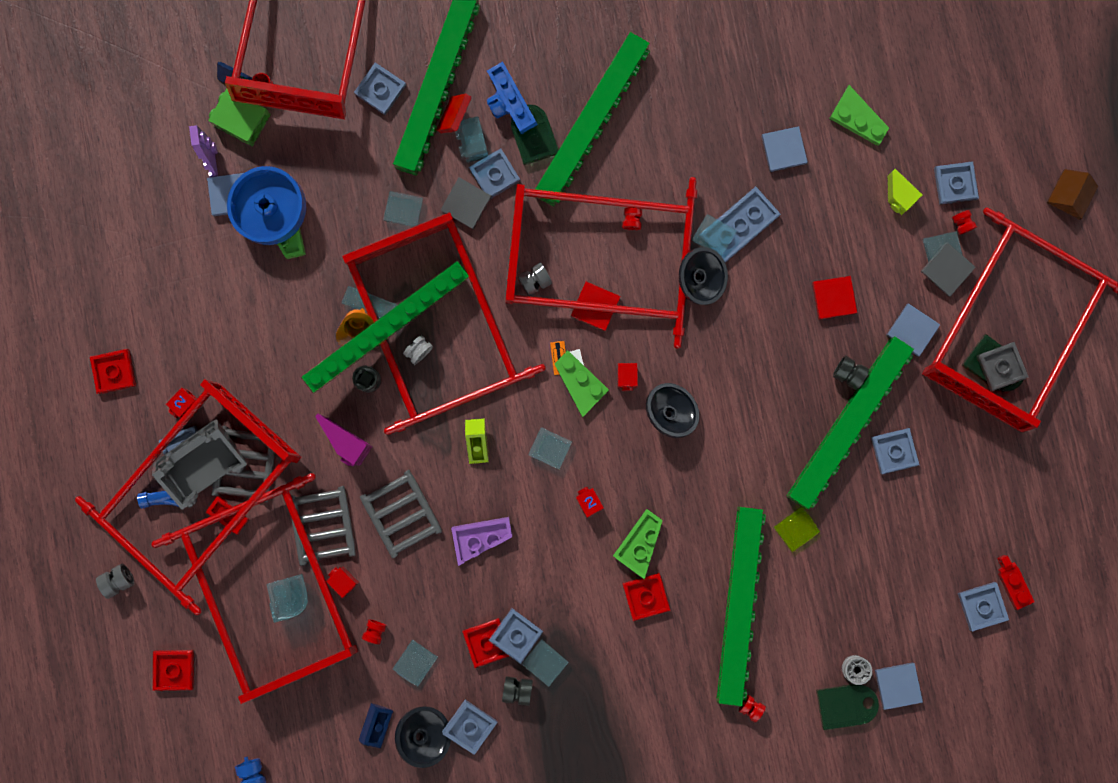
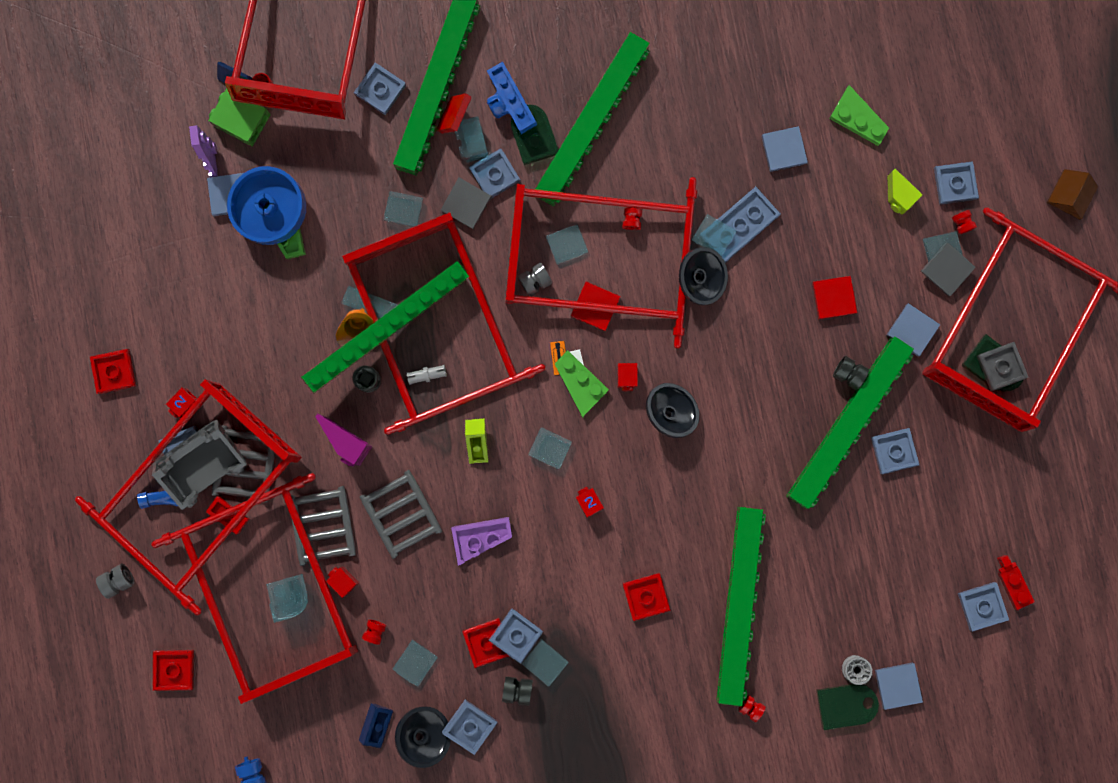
light grey wheel [403,335,433,365] -> none
bright green wing [613,509,663,579] -> none
clear neon green piece [774,507,820,552] -> none
none -> light grey pin [407,365,447,385]
none -> clear light blue piece [546,224,588,264]

